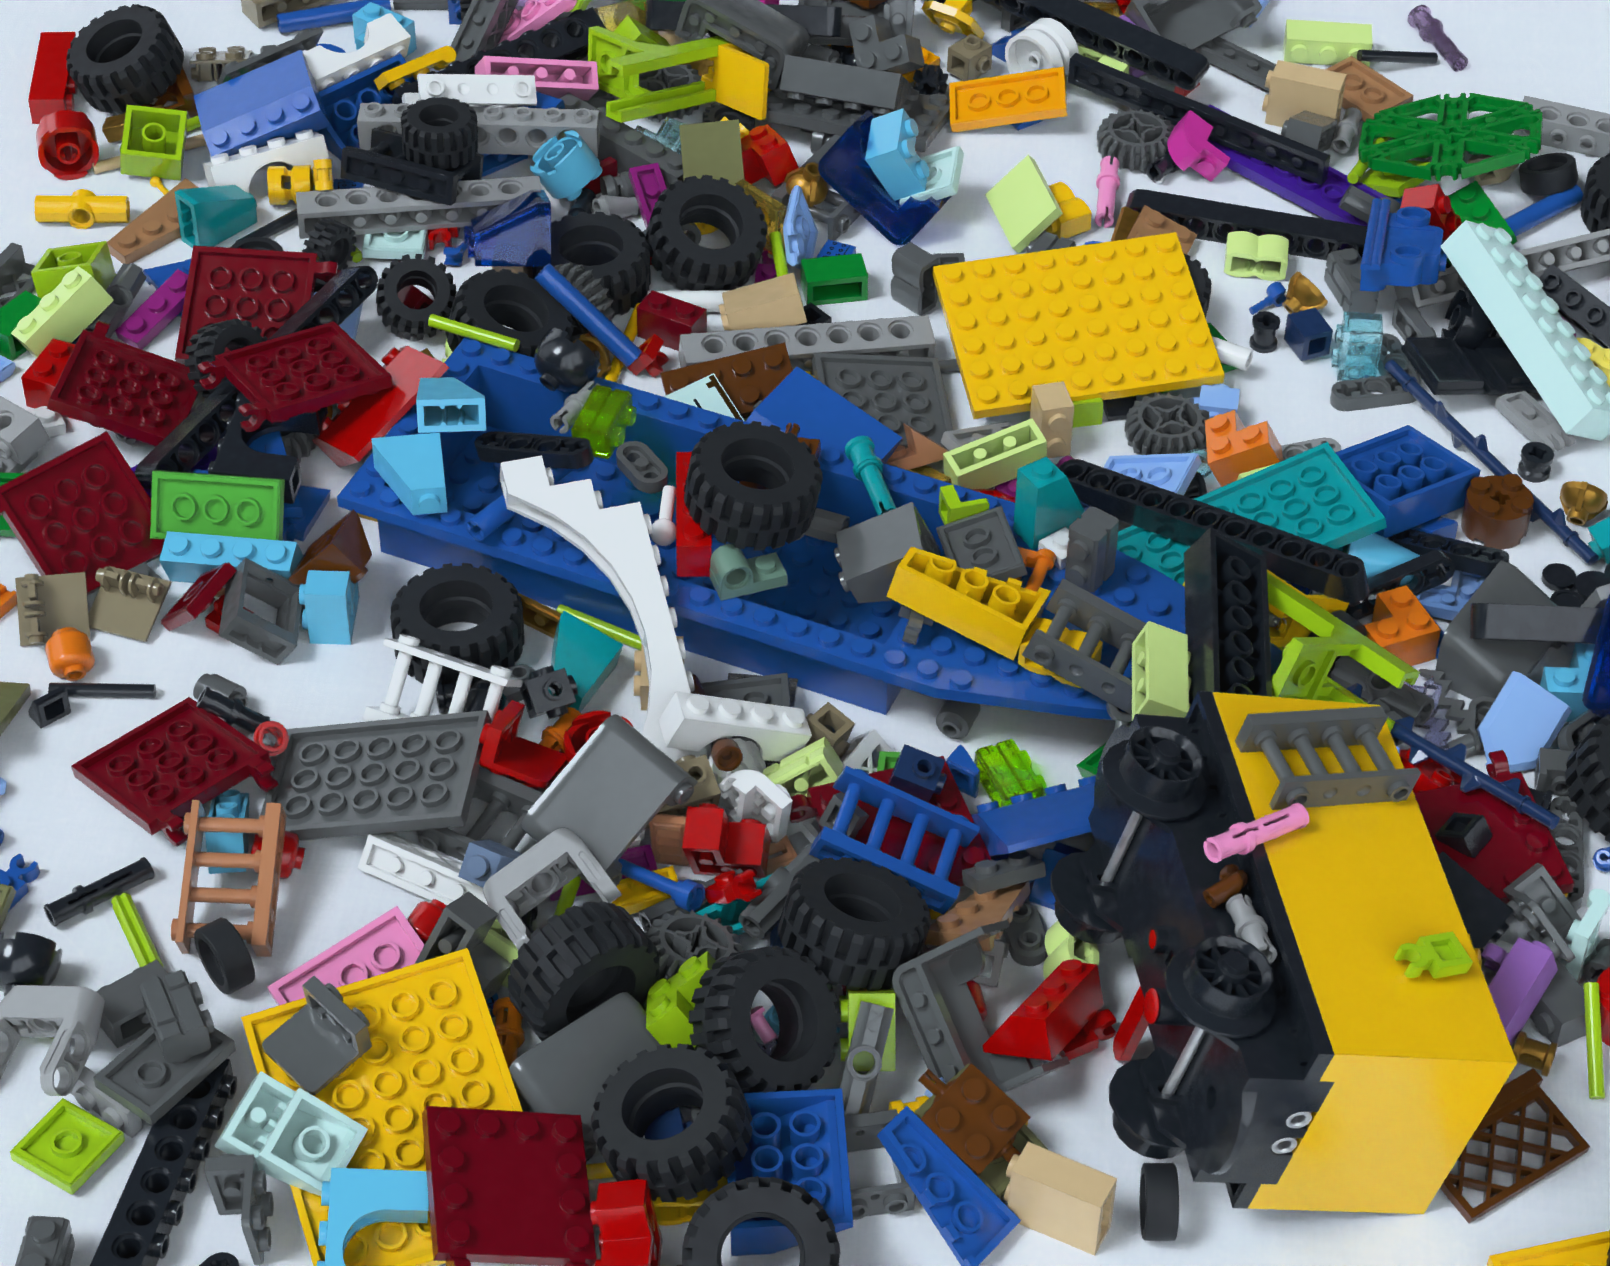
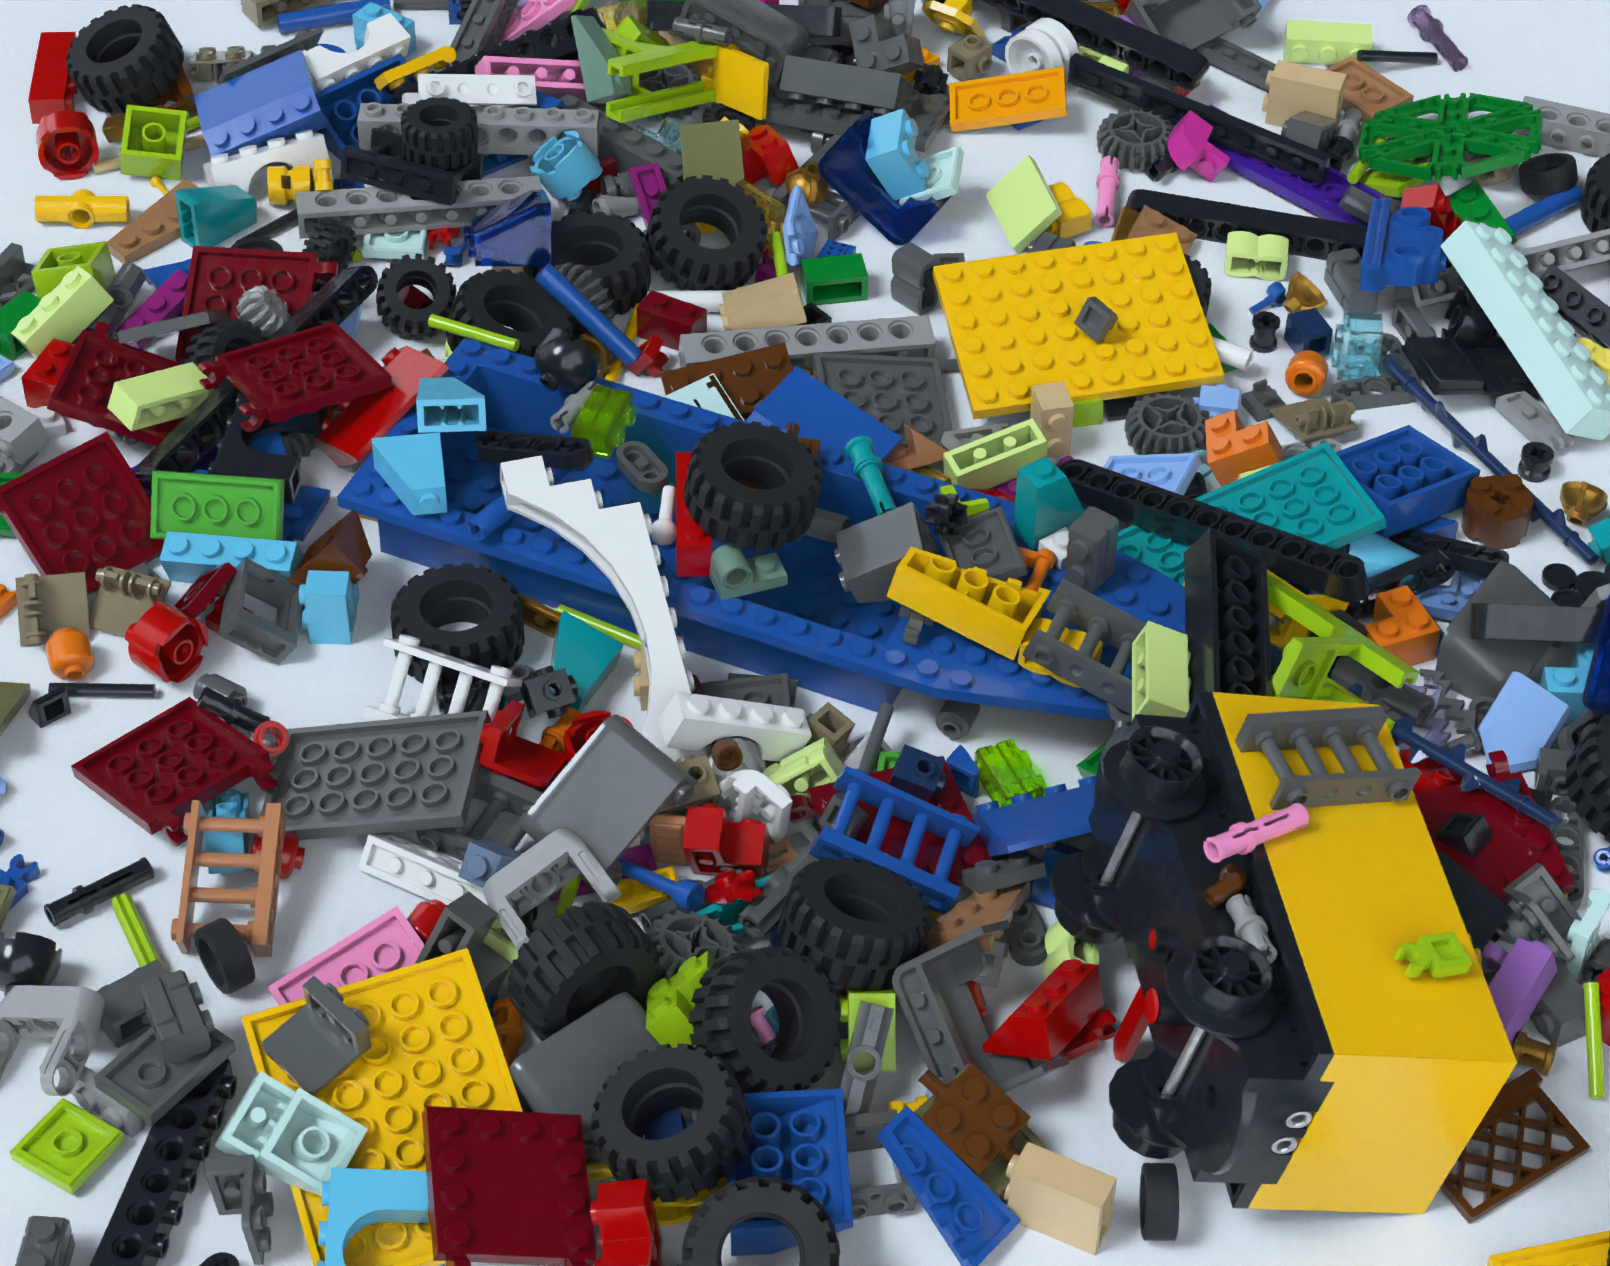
none -> yellowish green brick [107,362,215,431]
none -> dark grey tile [117,309,230,344]
none -> red brick [125,601,209,683]
none -> light grey gear [236,285,291,339]
none -> sand green slope [571,15,633,104]
none -> dark grey pin [672,16,733,46]
none -> dark grey bar [858,703,894,774]
none -> black gear [925,493,968,536]
none -> dark grey tile [1074,296,1118,342]
none -> dark grey tile [1241,379,1286,423]
none -> dark tan hinge [1269,397,1359,442]
none -> orange head [1285,350,1329,397]
none -> black bush [1322,136,1354,171]

